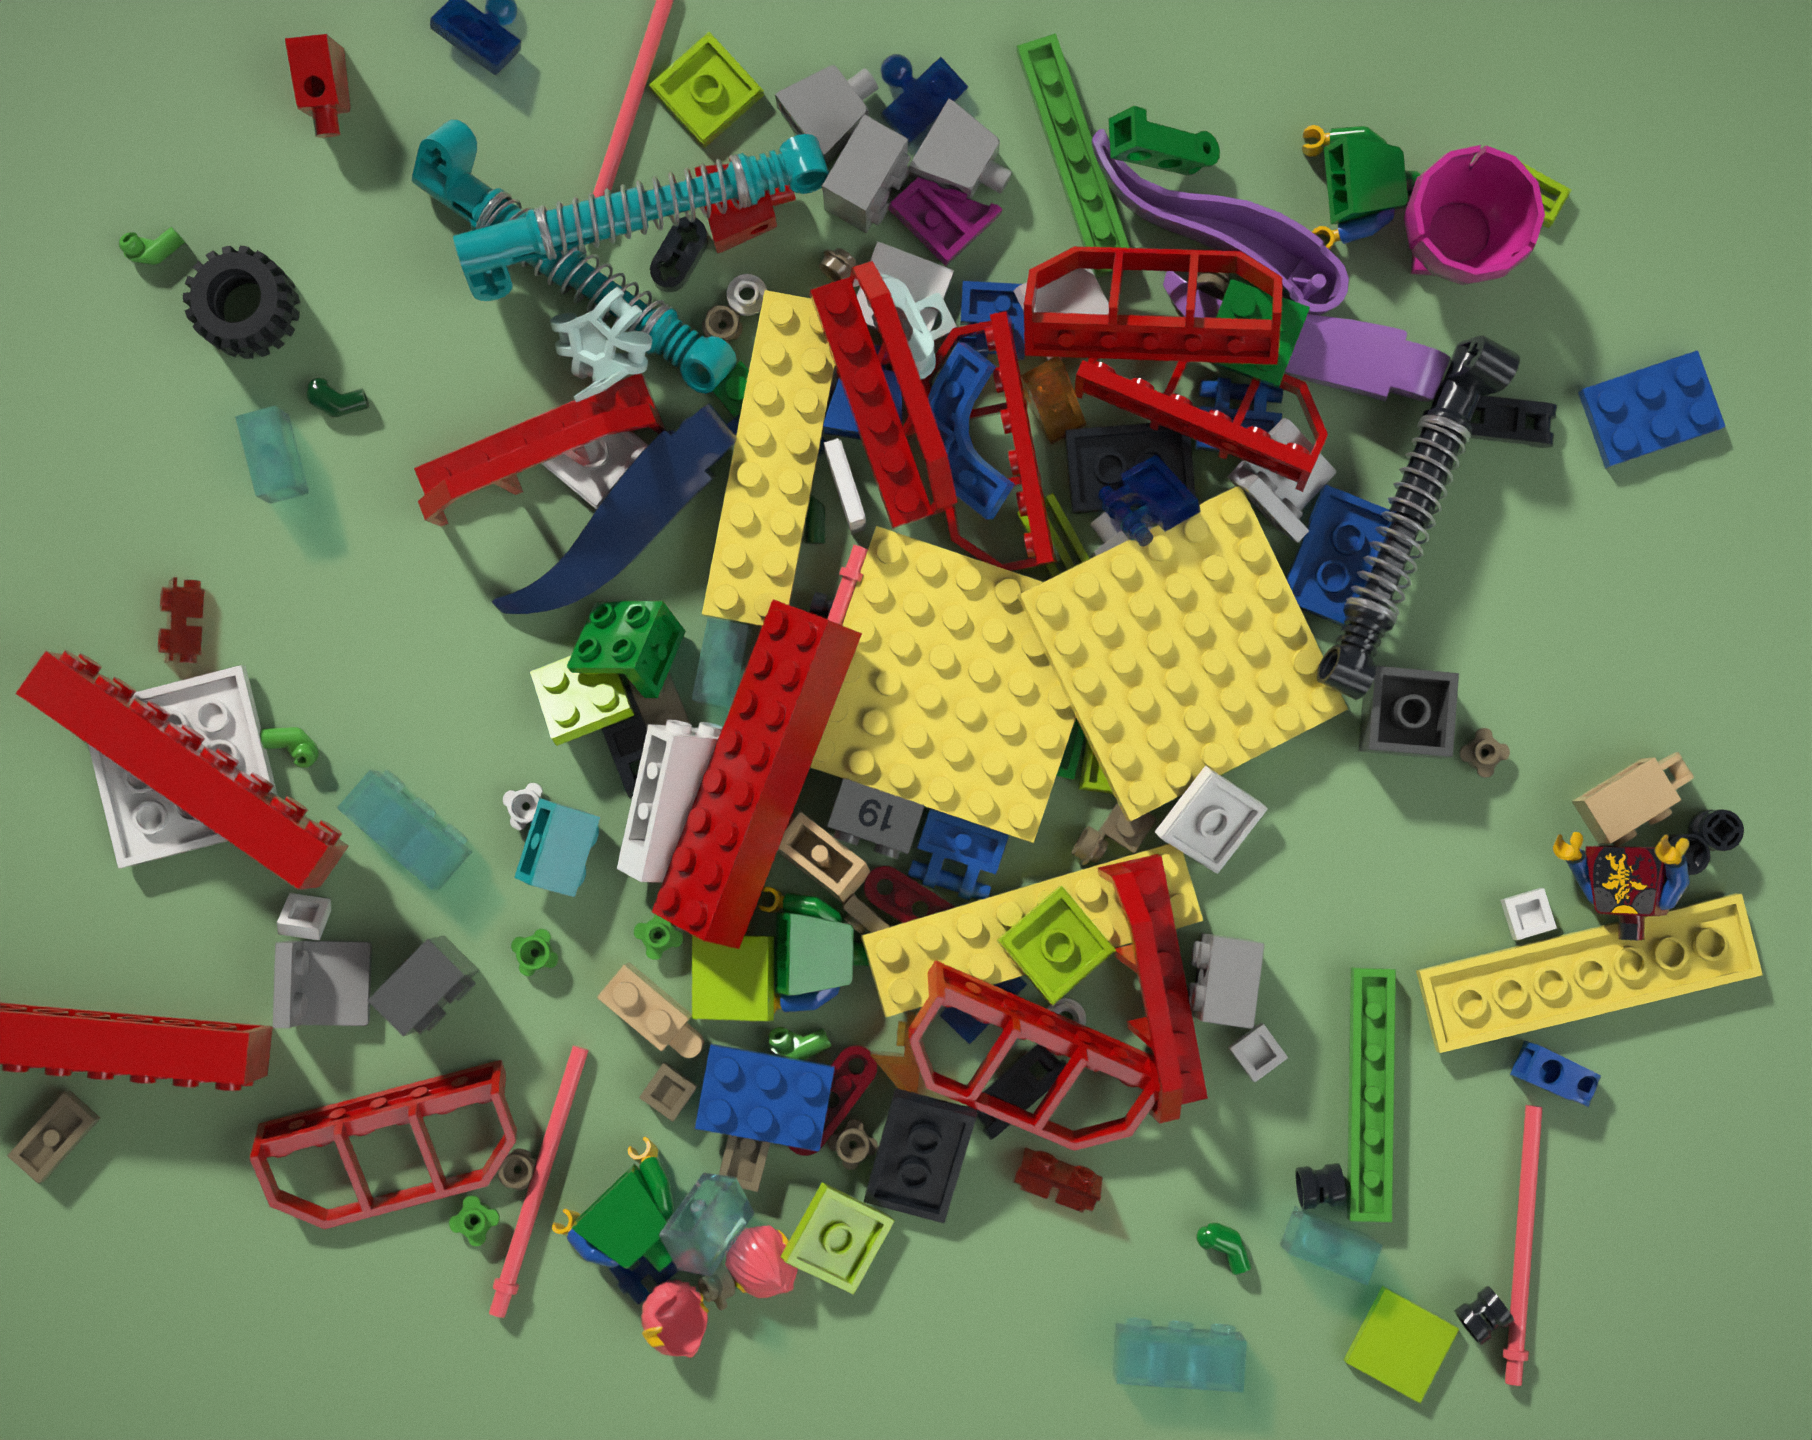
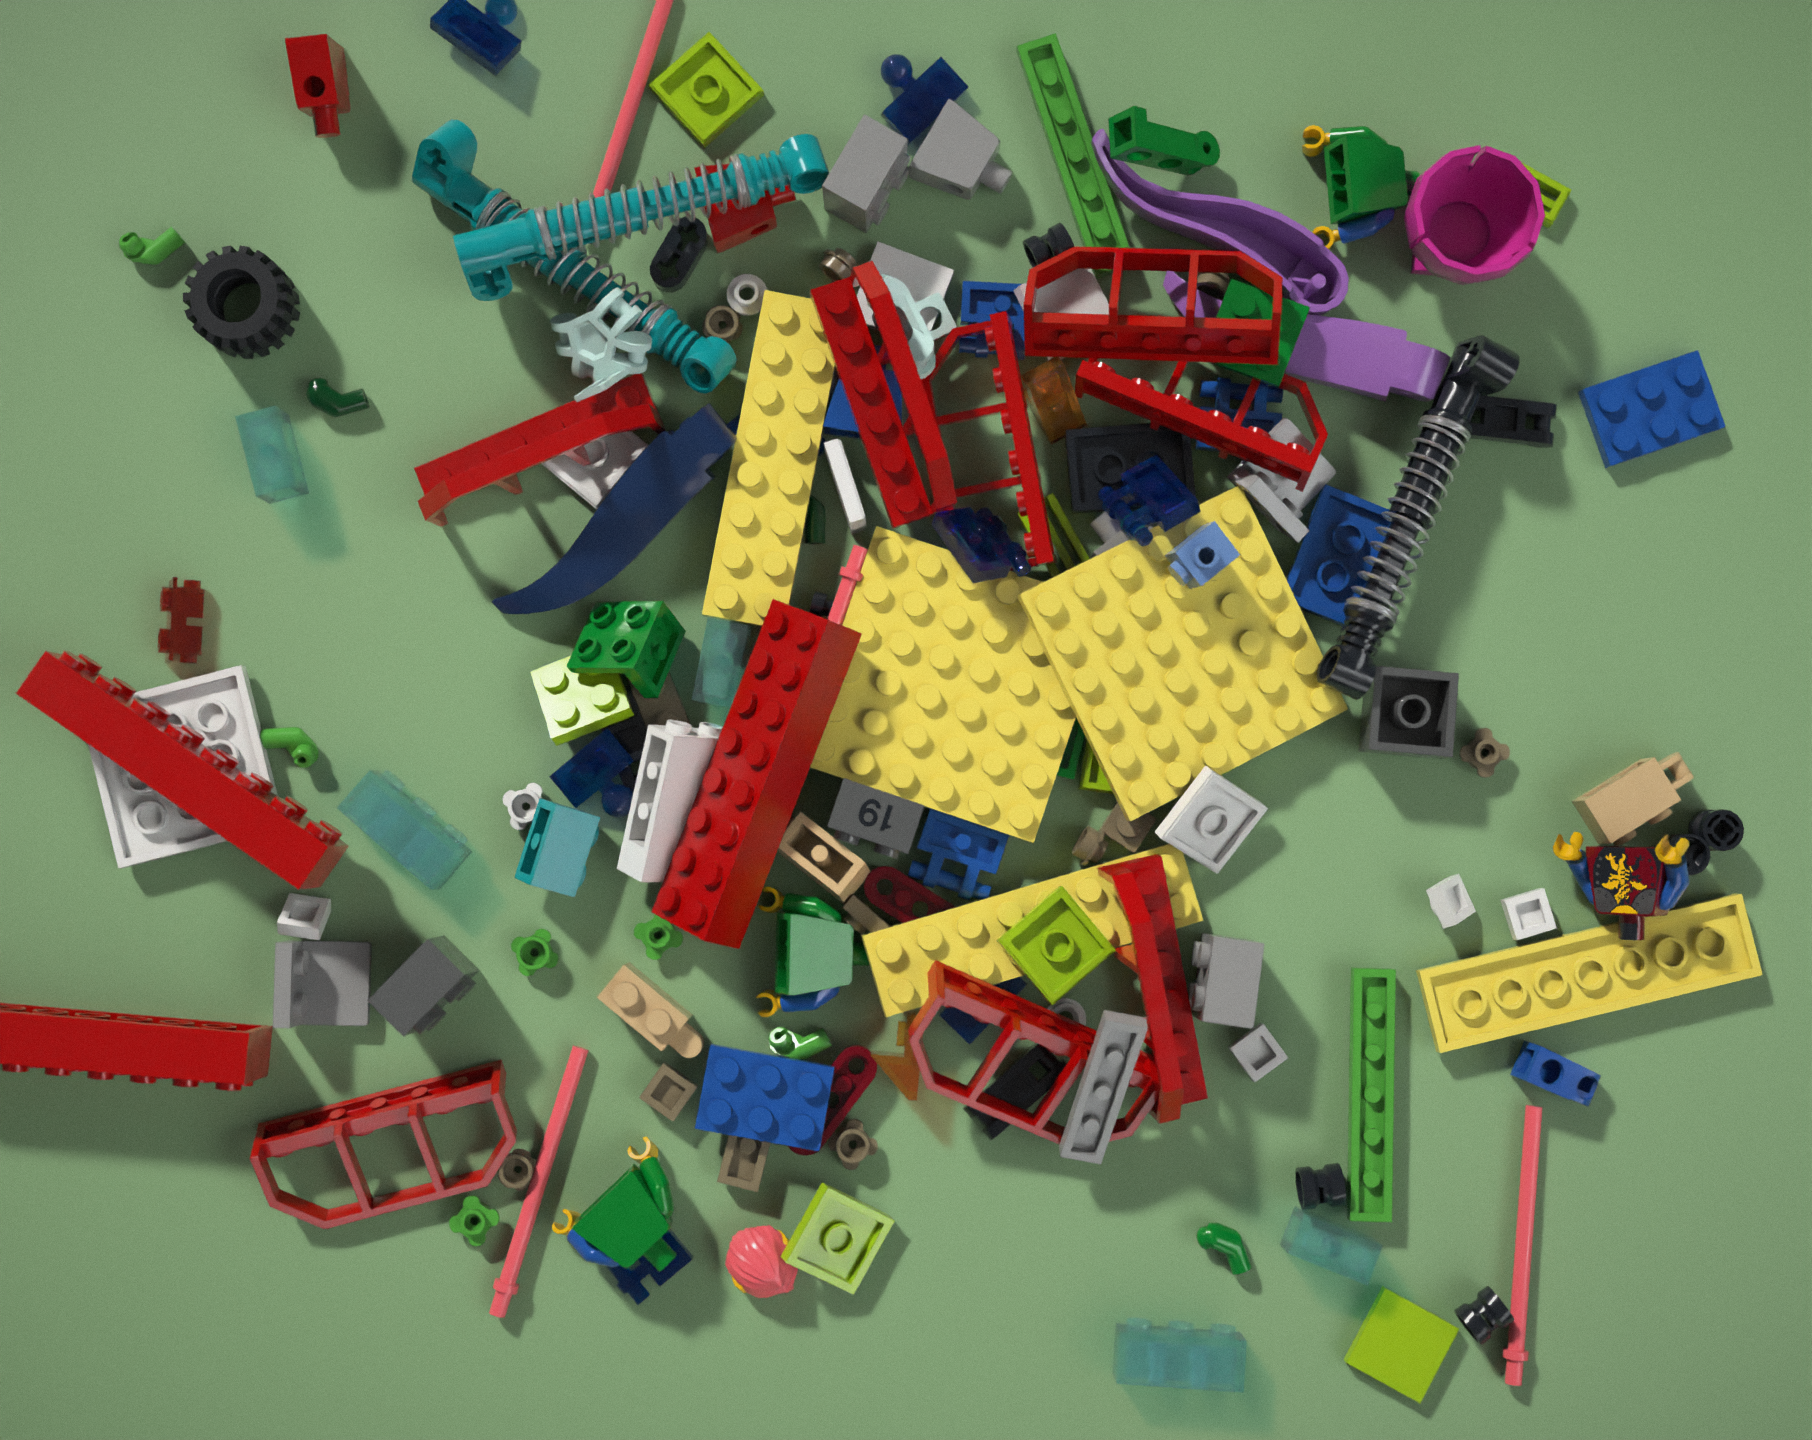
dark tan plate [7,1090,100,1184] -> none
coral hair [641,1279,709,1358] -> none
clear light blue brick [659,1172,754,1276] -> none
lime tile [692,935,774,1021] -> none
dark tan plate [698,1261,735,1310] -> none
green plate [712,361,749,421] -> none
light grey torso [775,65,879,165] -> none
black plate [864,1088,977,1223] -> none
magenta wing [888,177,1003,266] -> none
blue plate [928,342,1015,519] -> none
clear red hinge [1013,1147,1103,1213] -> none
none -> clear blue plate [549,729,634,818]
none -> clear blue plate [931,507,1032,583]
none -> black wheel [1023,223,1074,268]
none -> light grey plate [1059,1010,1148,1164]
none -> medium blue brick [1165,521,1240,589]
none -> white plate [1426,874,1476,929]

